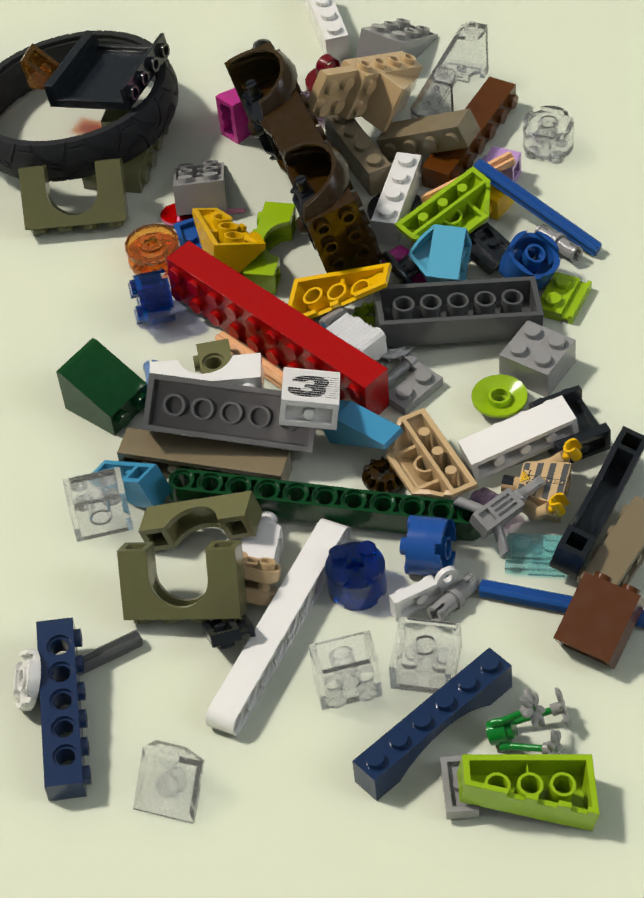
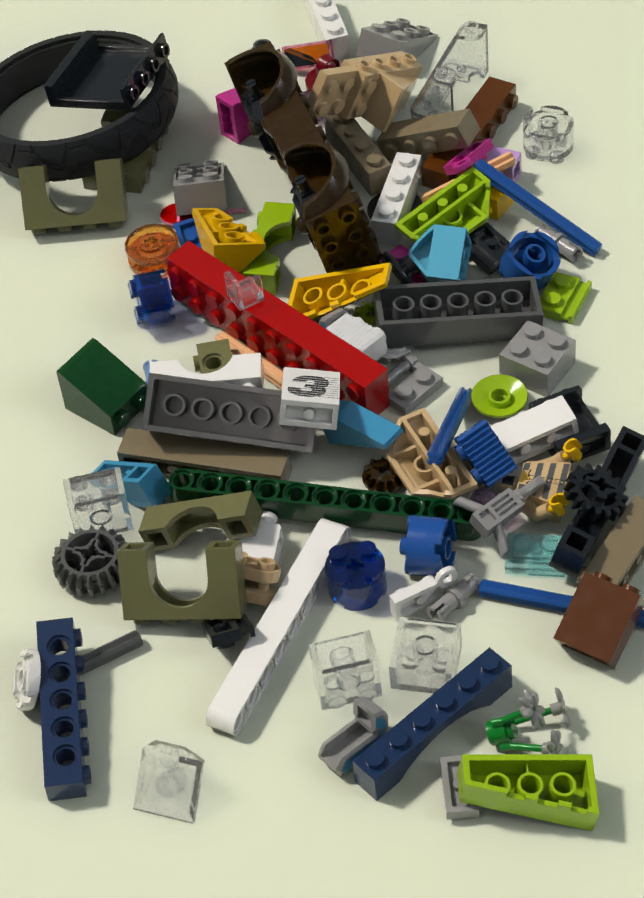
clear orange slope [20,43,60,90] -> none
none -> dark grey gear [52,524,127,599]
none -> clear panel [224,270,264,311]
none -> slope [282,39,335,69]
none -> light grey animal [318,696,388,775]
none -> blue axle [427,387,472,466]
none -> dark pink hinge [443,138,494,176]
none -> blue brick [453,419,518,488]
none -> black gear [563,463,628,524]

